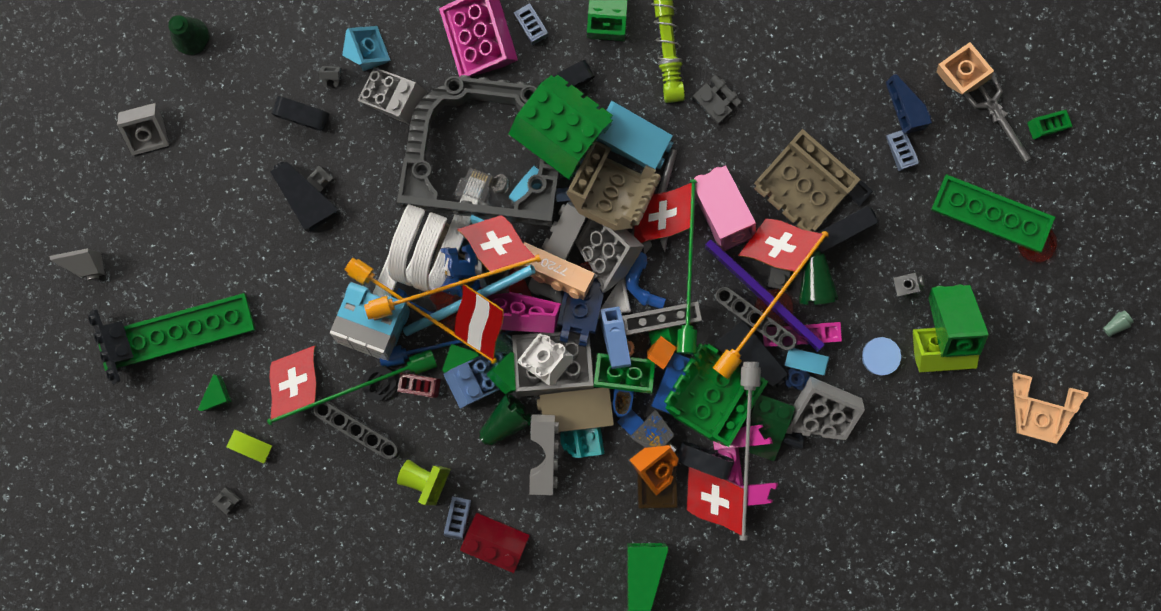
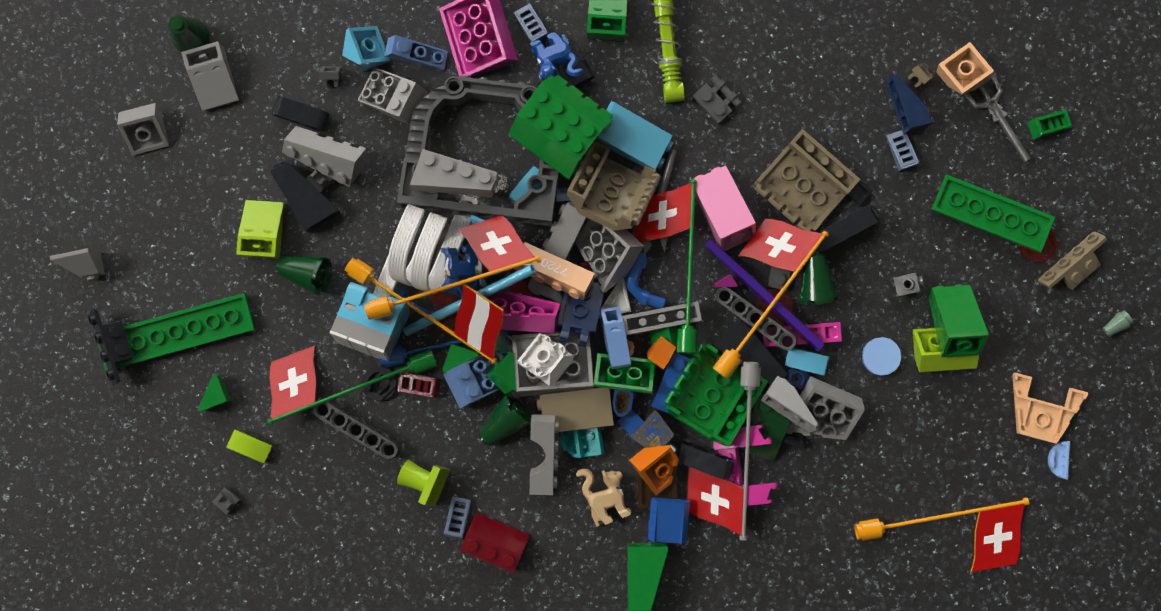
none -> light grey slope [181,41,239,111]
none -> lime slope [236,200,284,259]
none -> dark green cone [276,257,332,295]
none -> light grey wedge [282,126,366,187]
none -> medium blue slope [384,35,448,70]
none -> light grey wedge [410,149,498,197]
none -> blue animal [530,32,583,80]
none -> tan animal [576,469,631,527]
none -> blue slope [648,497,690,545]
none -> magenta slope [713,275,738,289]
none -> light grey slope [761,376,818,433]
none -> flag [854,497,1029,572]
none -> dark tan tile [908,63,933,87]
none -> dark tan bracket [1038,232,1107,290]
none -> light blue tile [1048,441,1070,480]

